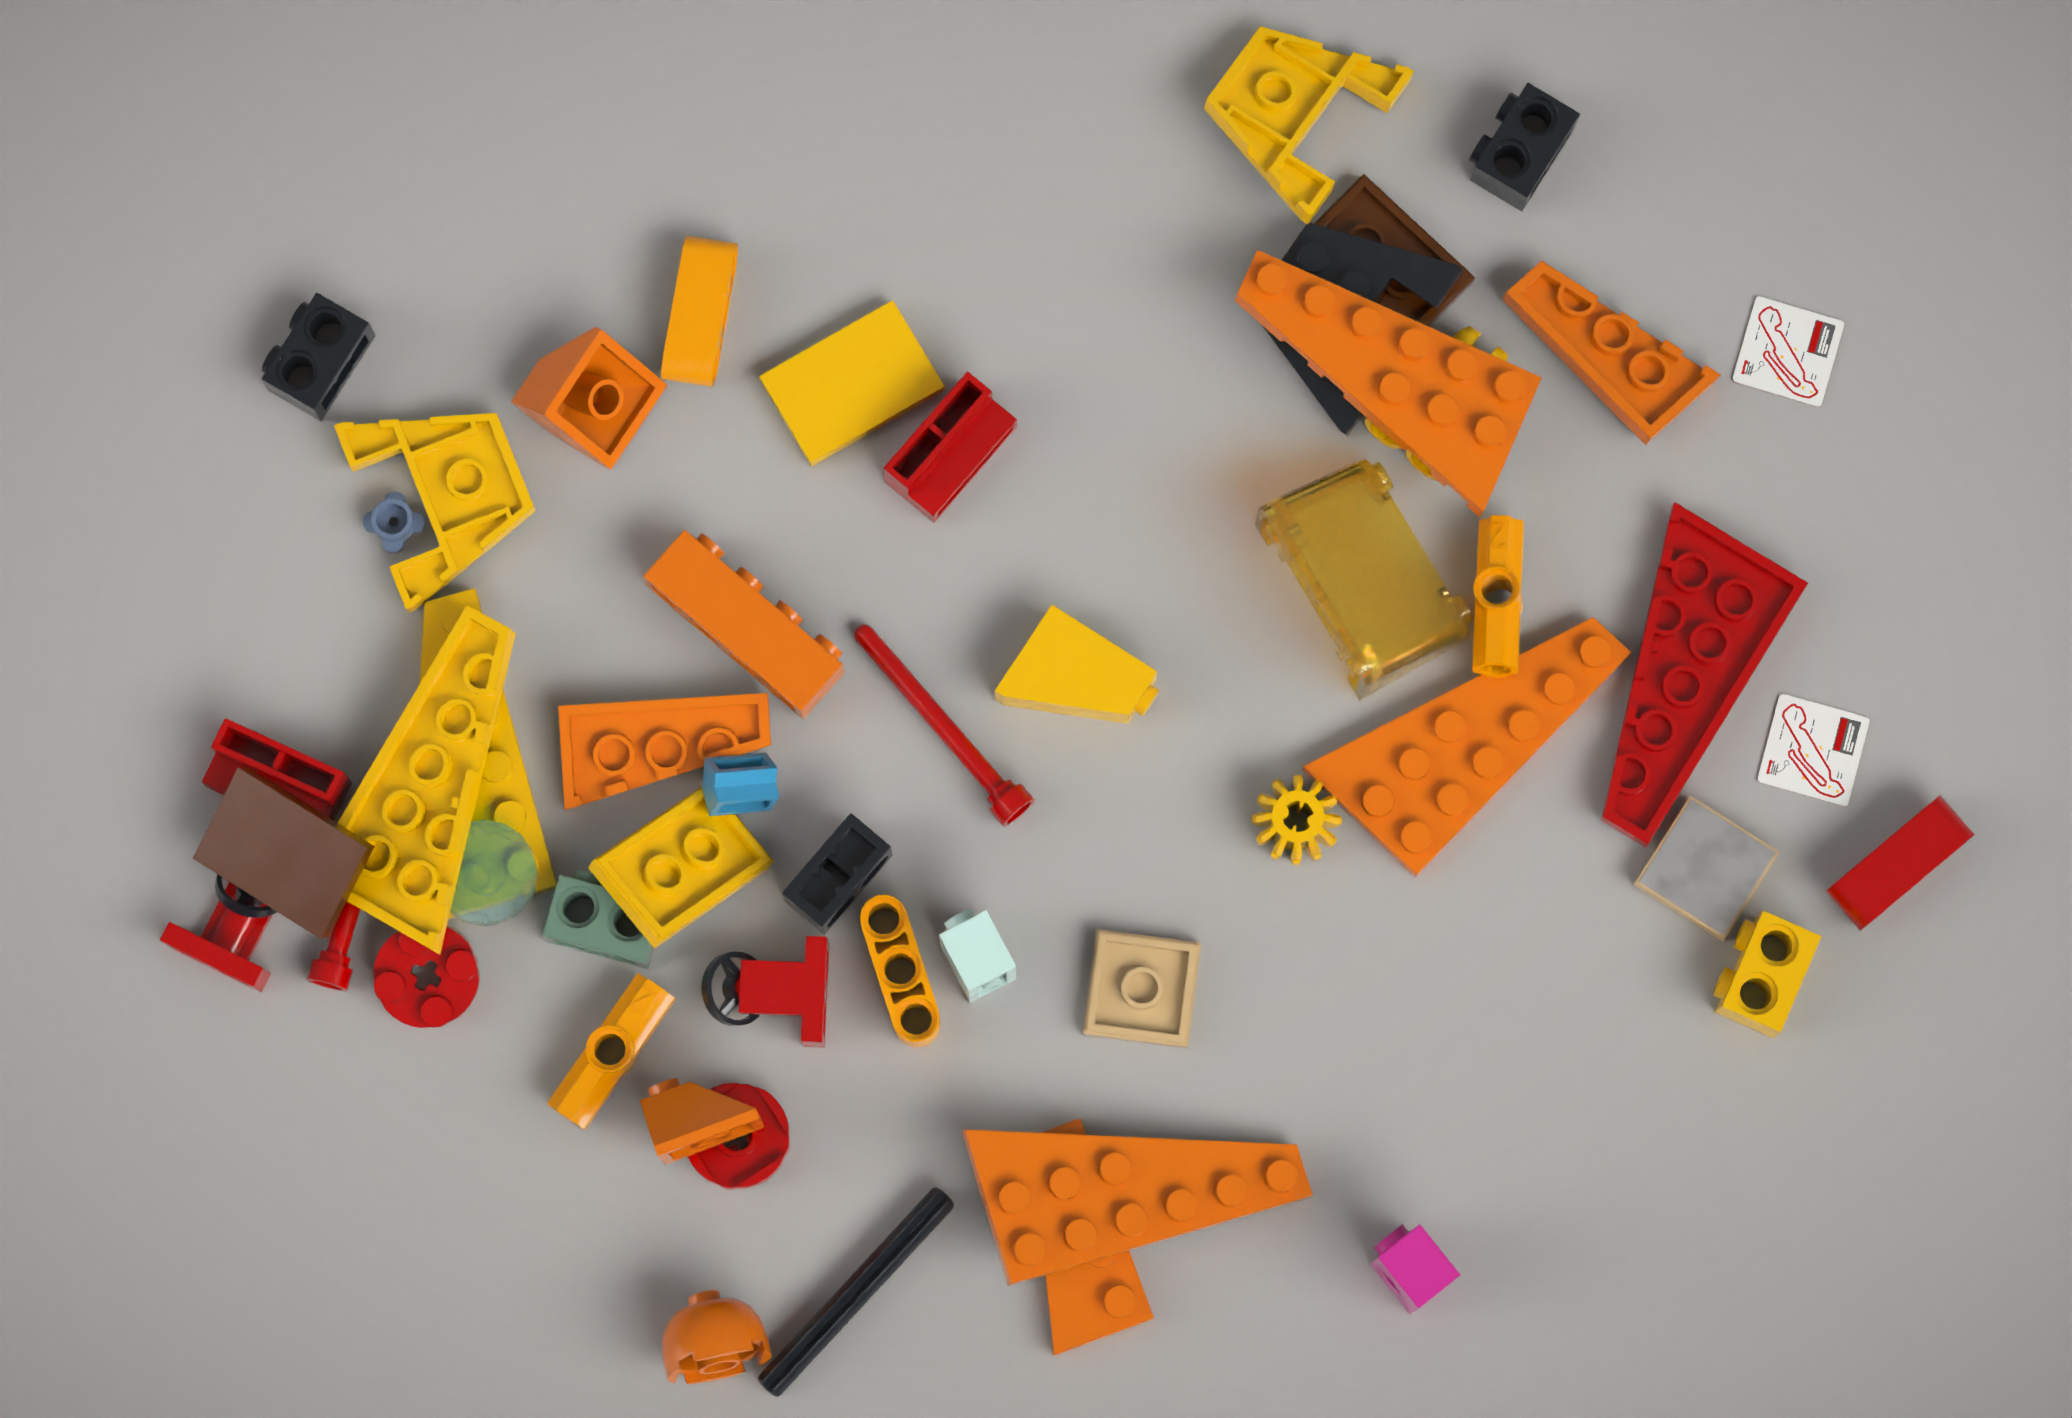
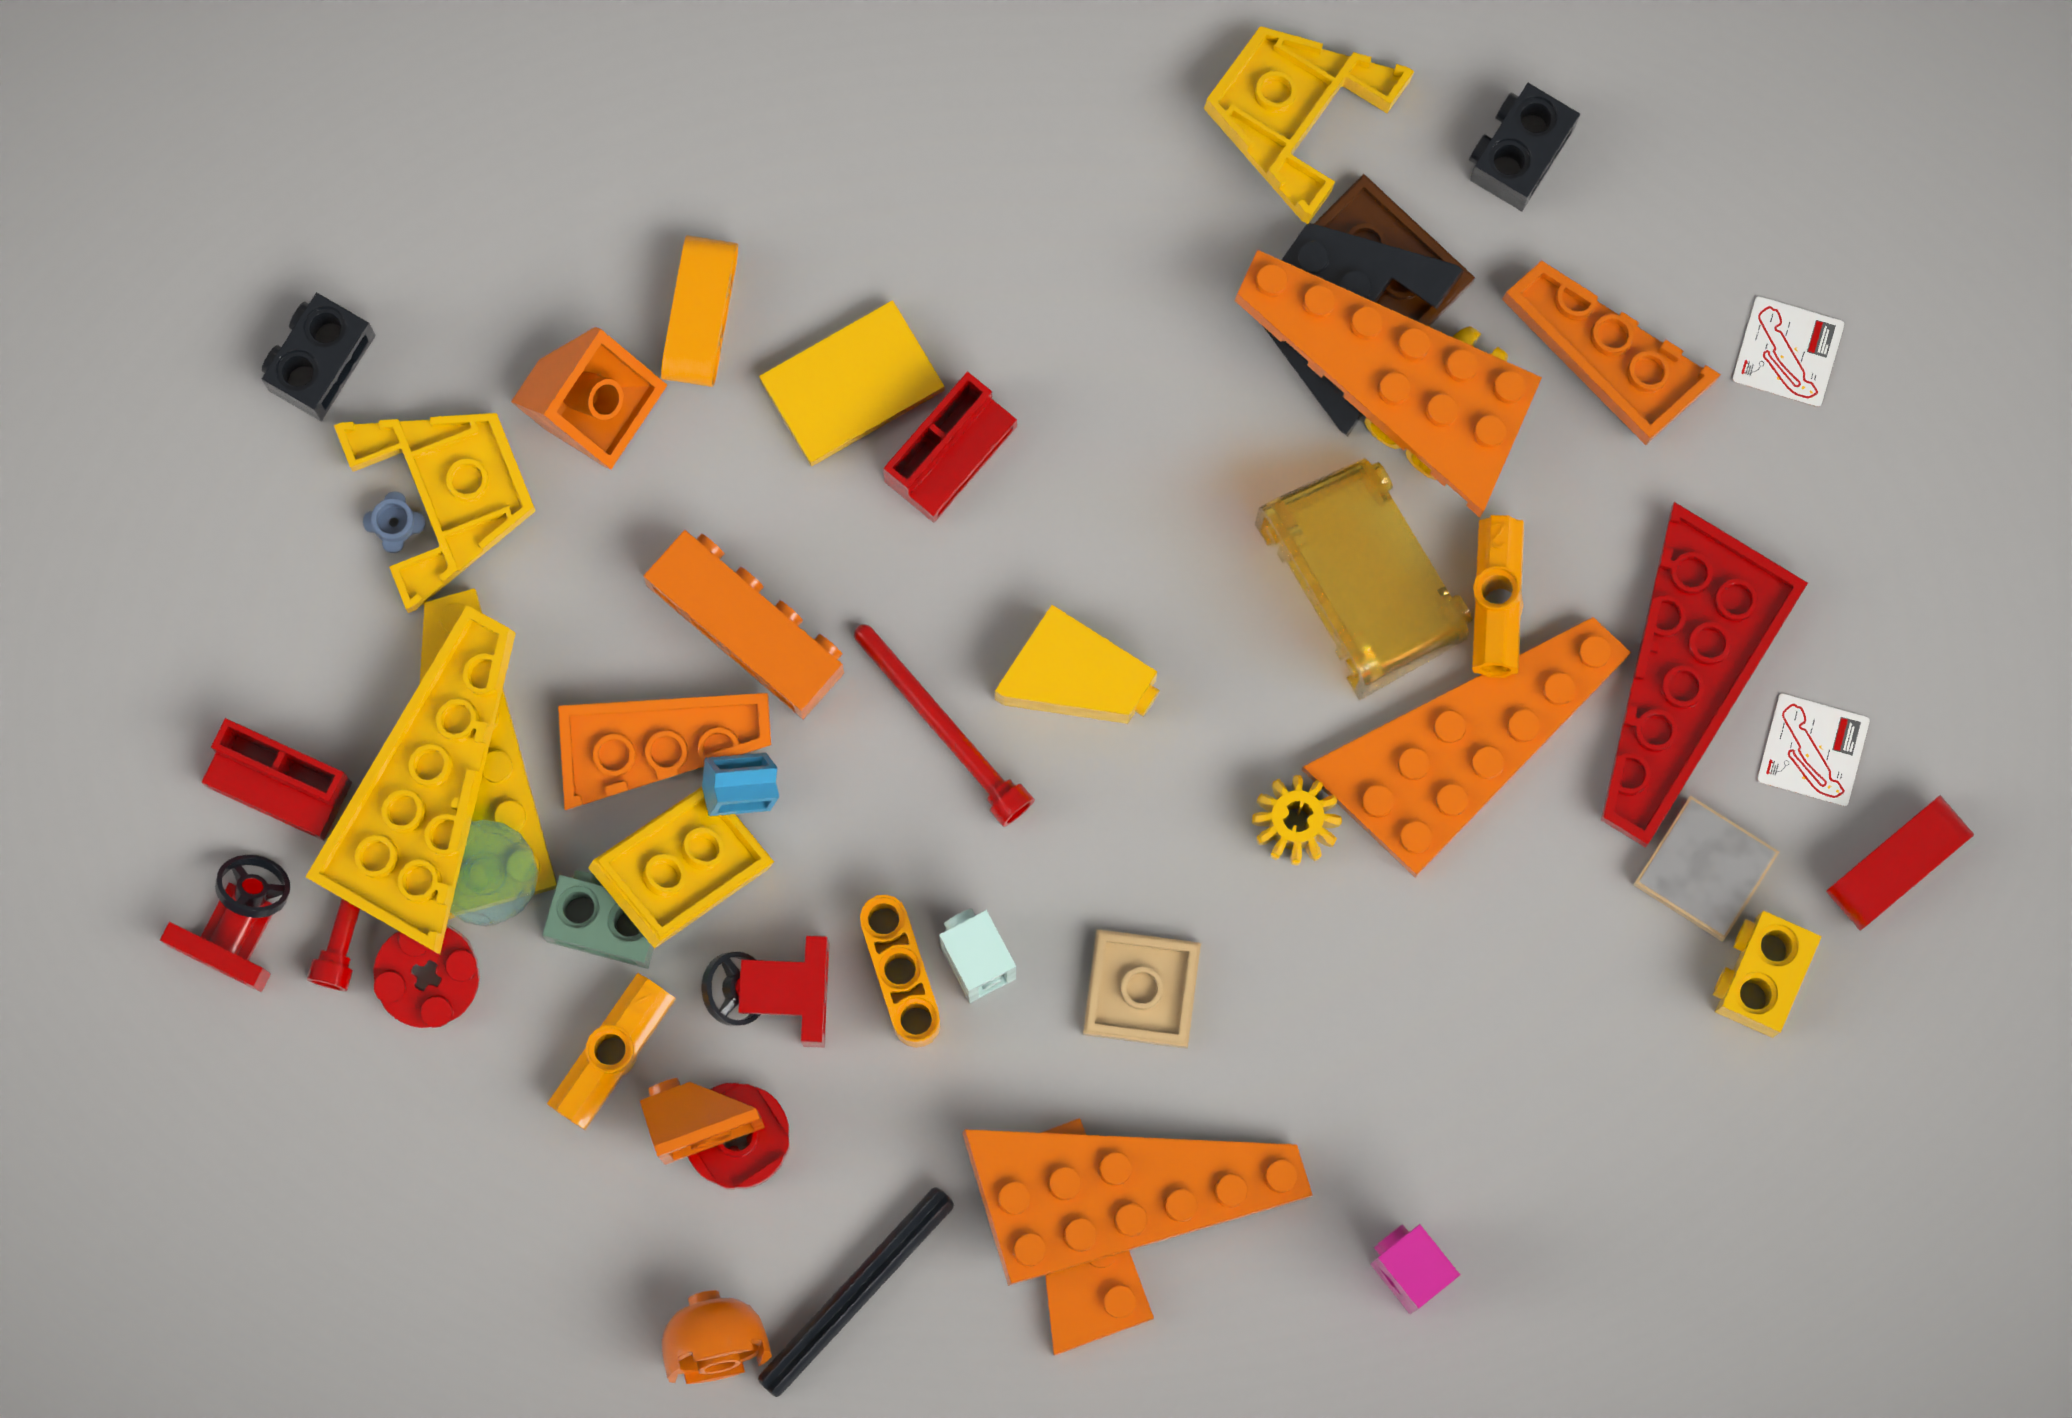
reddish brown tile [193,766,375,939] -> none
black brick [782,813,893,935] -> none

